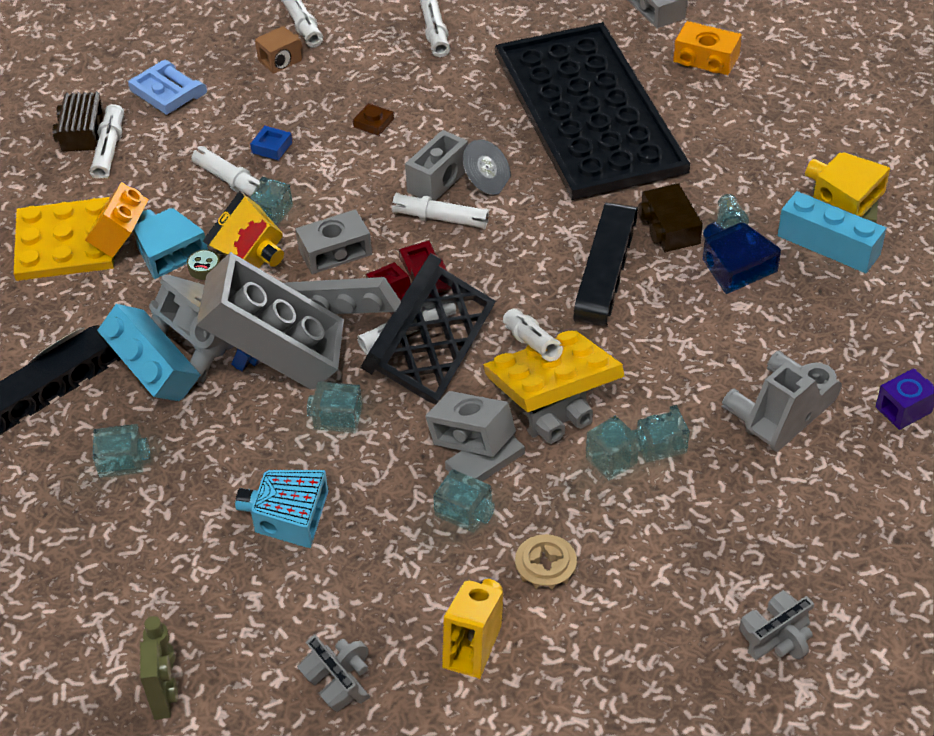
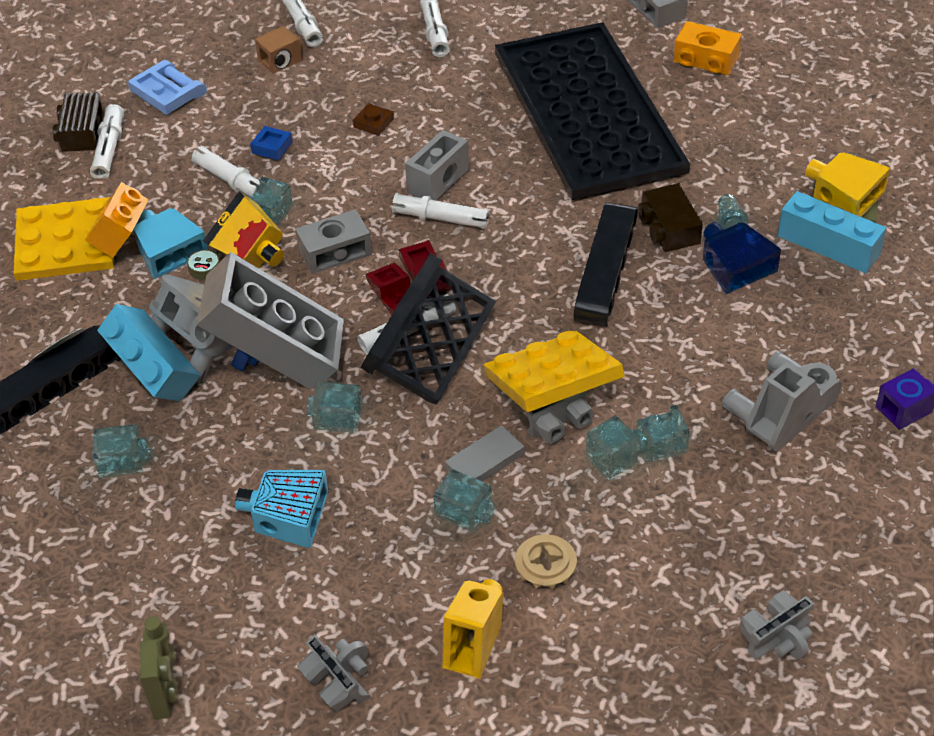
light grey plate [284,277,401,314] -> none
light grey brick [425,391,516,457] -> none
sticker [463,140,511,195] -> none
white pin [503,309,563,361] -> none

